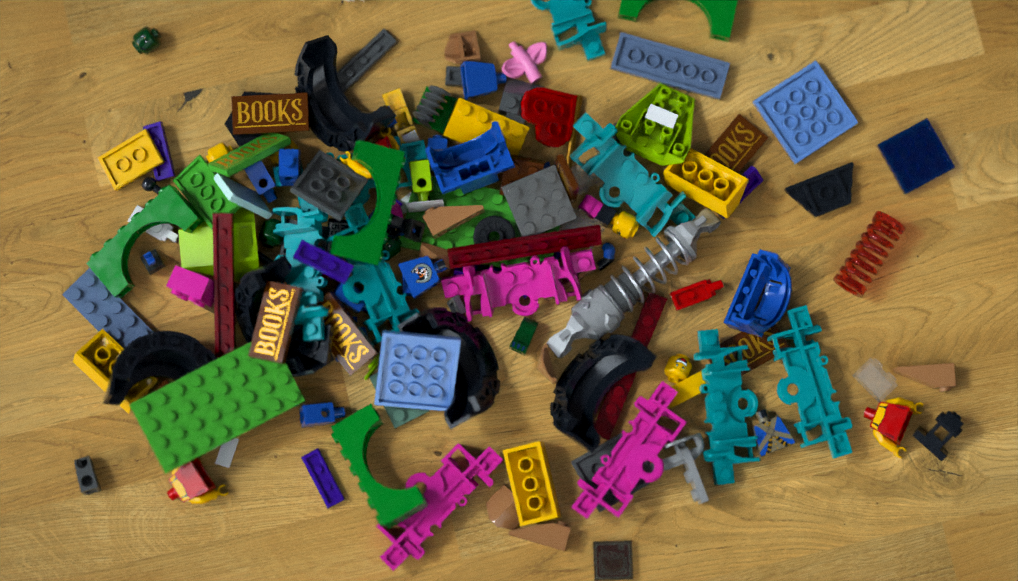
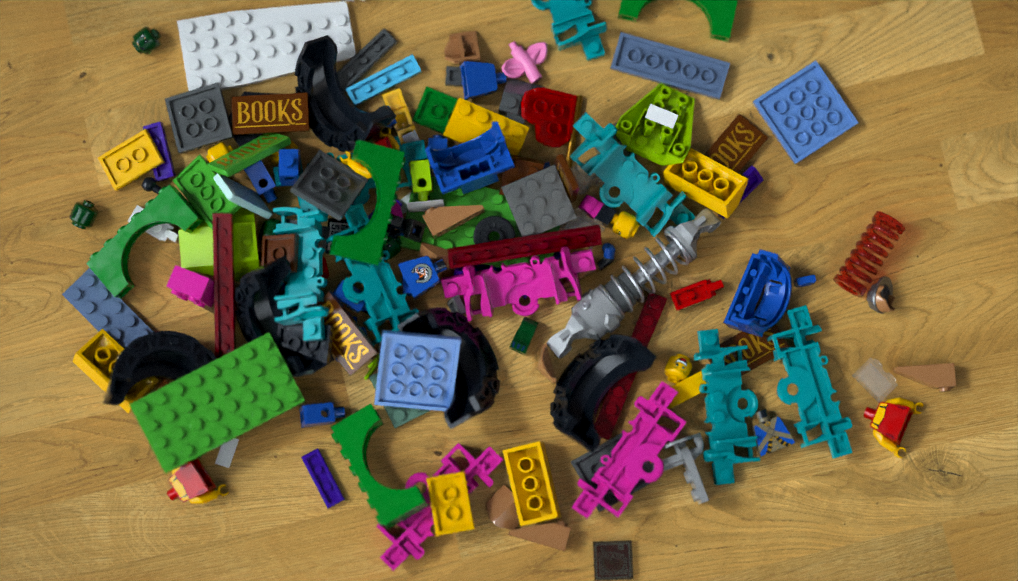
dark grey leg [74,456,102,496] -> none
pearl dark grey piece [140,249,165,275] -> none
reddish brown tile [248,281,304,364] -> none
dark purple plate [293,240,354,284] -> none
dark grey piece [412,85,451,128] -> none
black wing [784,162,854,218] -> none
clear blue plate [877,118,955,195] -> none
black tile [913,411,963,462] -> none
none -> dark green head [70,200,98,230]
none -> dark grey plate [165,82,234,154]
none -> white wing [177,1,356,91]
none -> reddish brown tile [261,234,299,273]
none -> medium azure plate [346,54,422,106]
none -> yellow tile [426,471,475,536]
none -> blue tile [794,275,816,288]
none -> flat silver piece [866,276,895,314]

